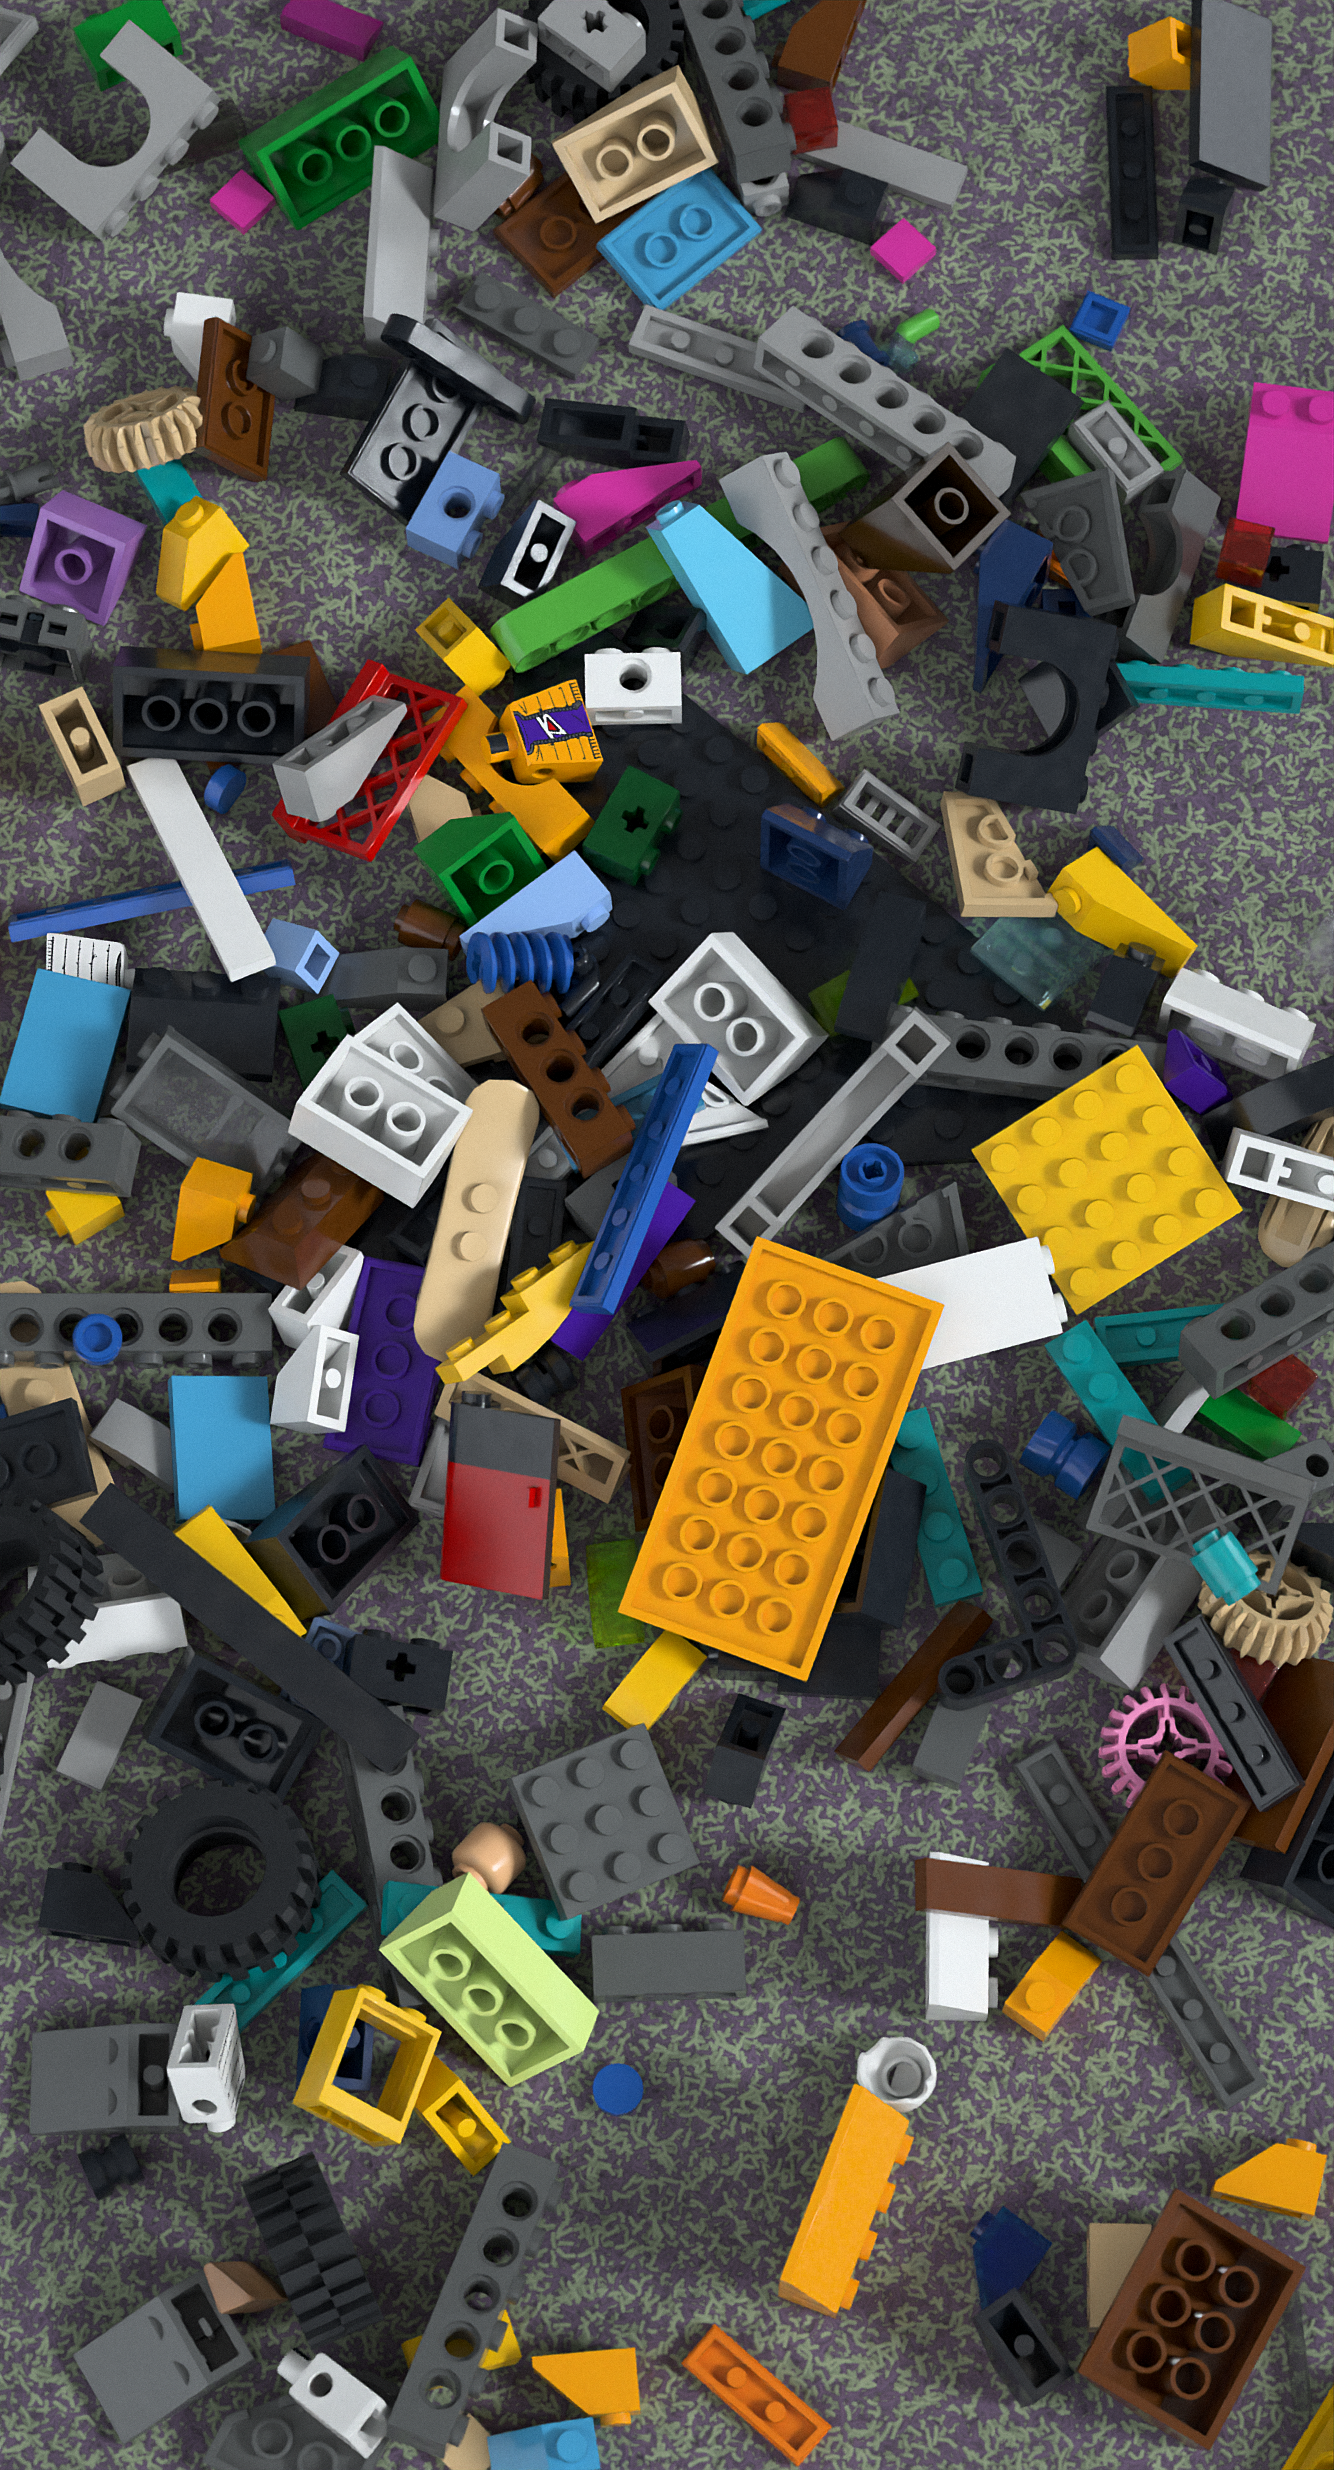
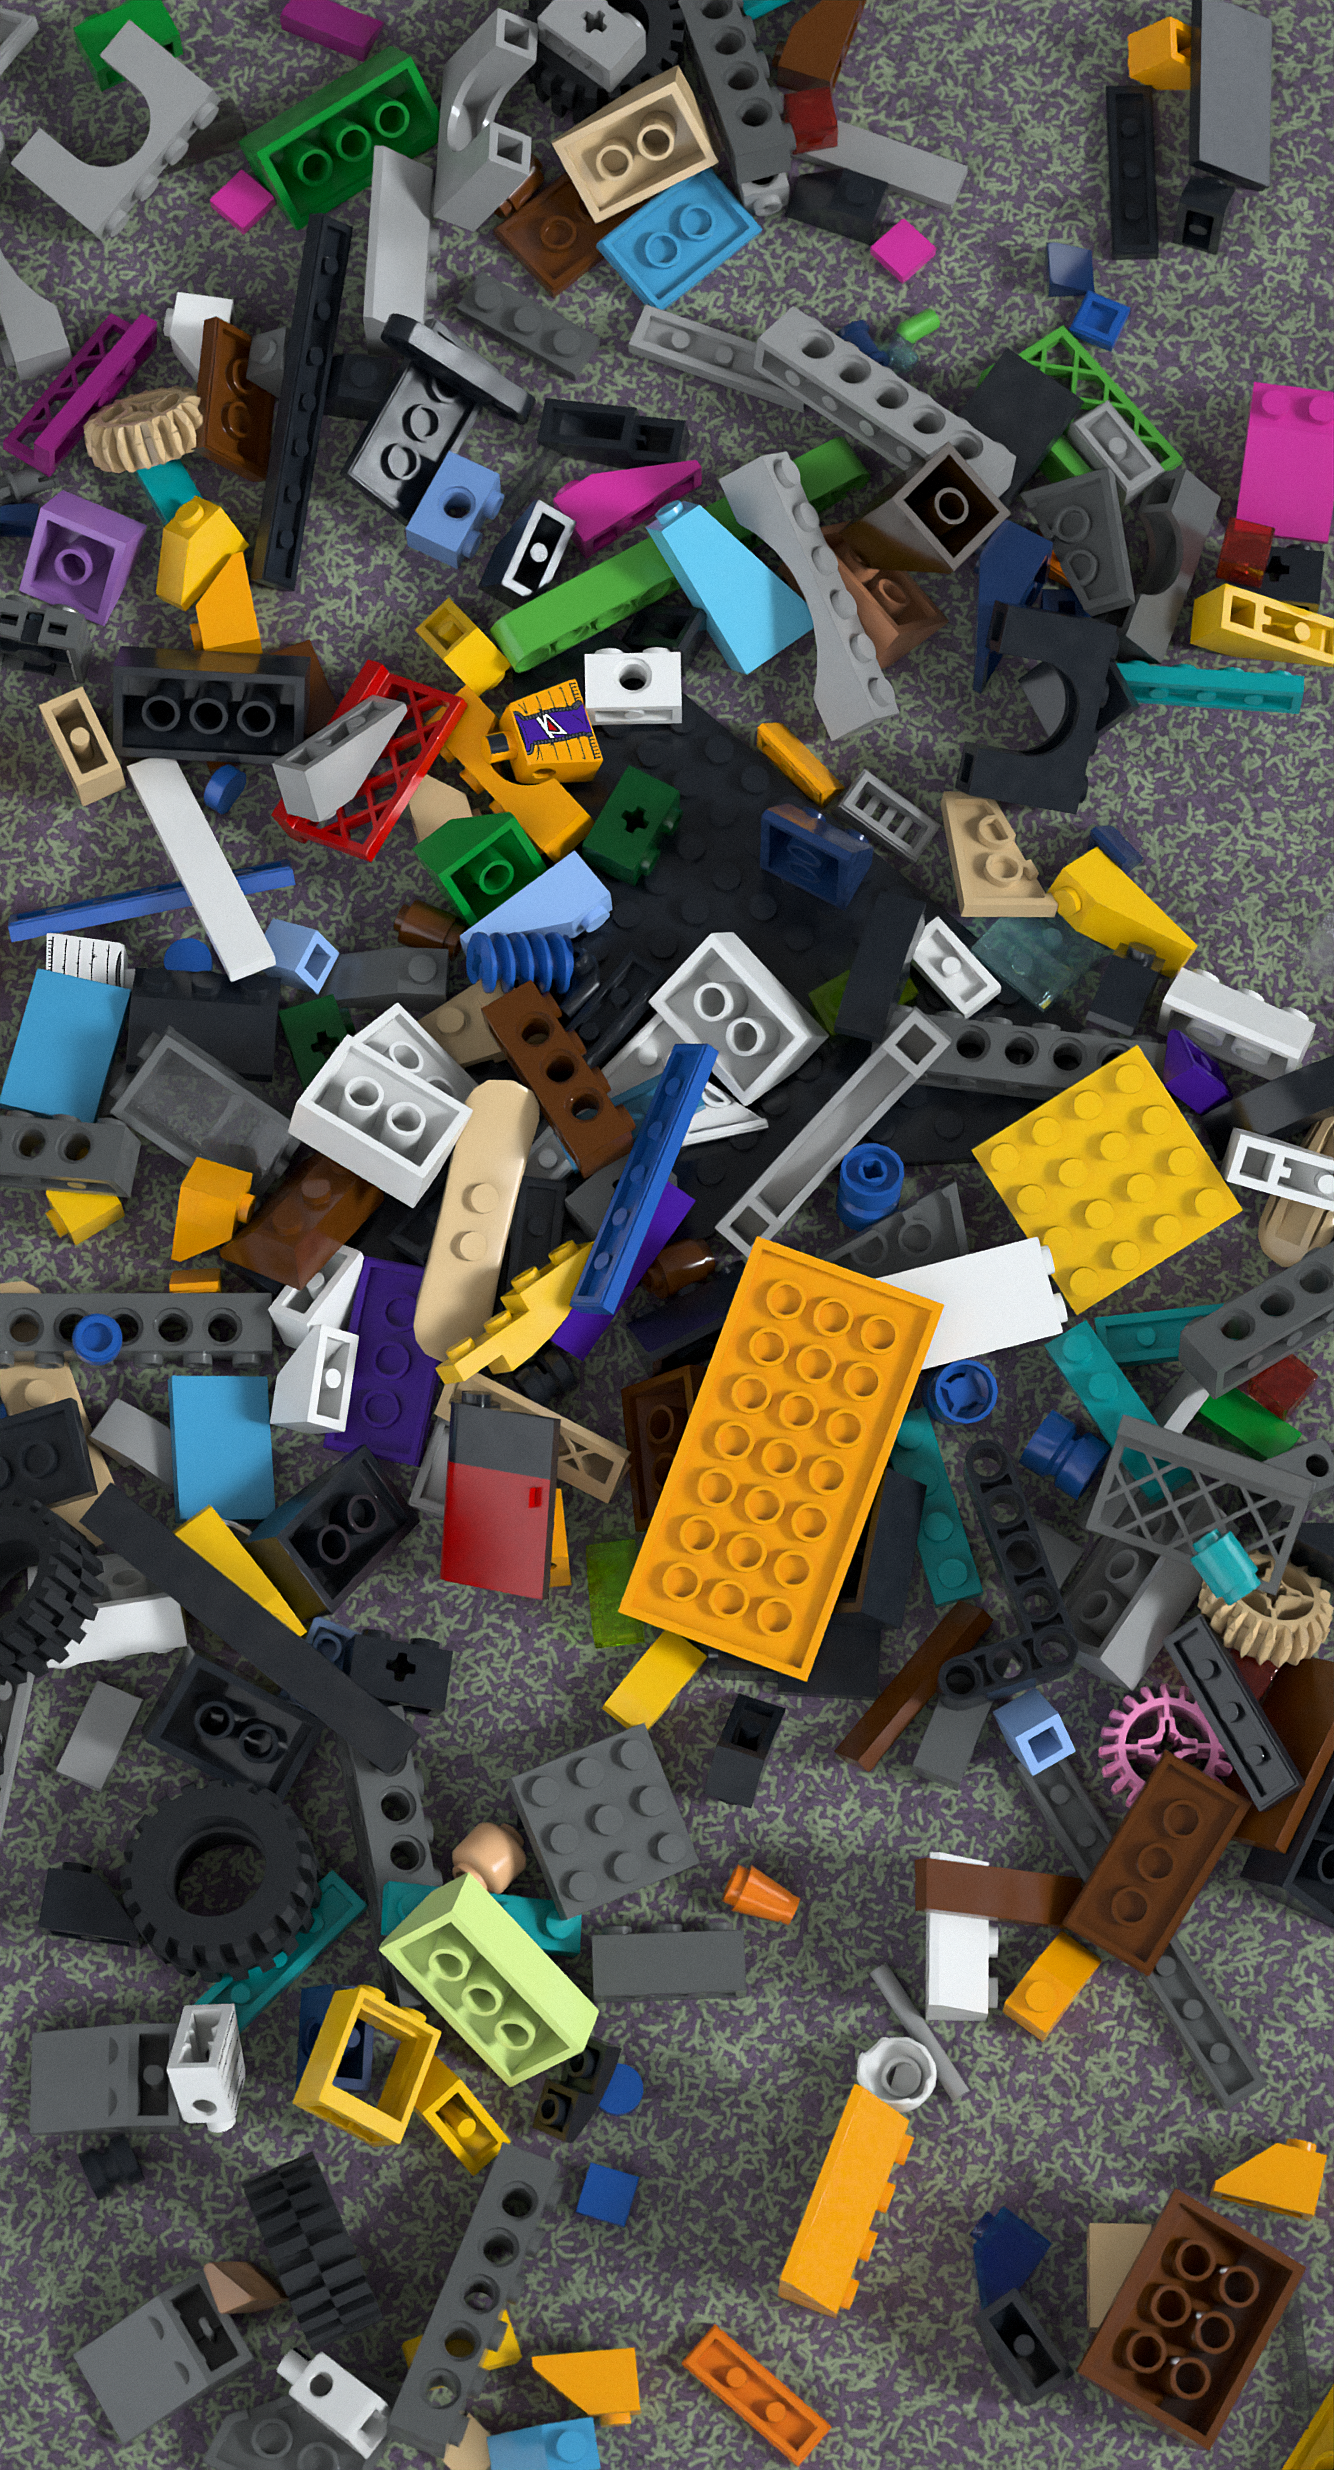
none -> magenta fence [3,313,157,477]
none -> blue tile [164,938,213,972]
none -> black tile [250,213,353,592]
none -> black slope [532,2035,622,2143]
none -> blue tile [576,2162,640,2228]
none -> light grey bar [870,1963,970,2102]
none -> white plate [910,916,1001,1019]
none -> blue wheel [921,1359,998,1426]
none -> light blue brick [993,1687,1076,1776]
none -> dark blue slope [1045,242,1095,297]

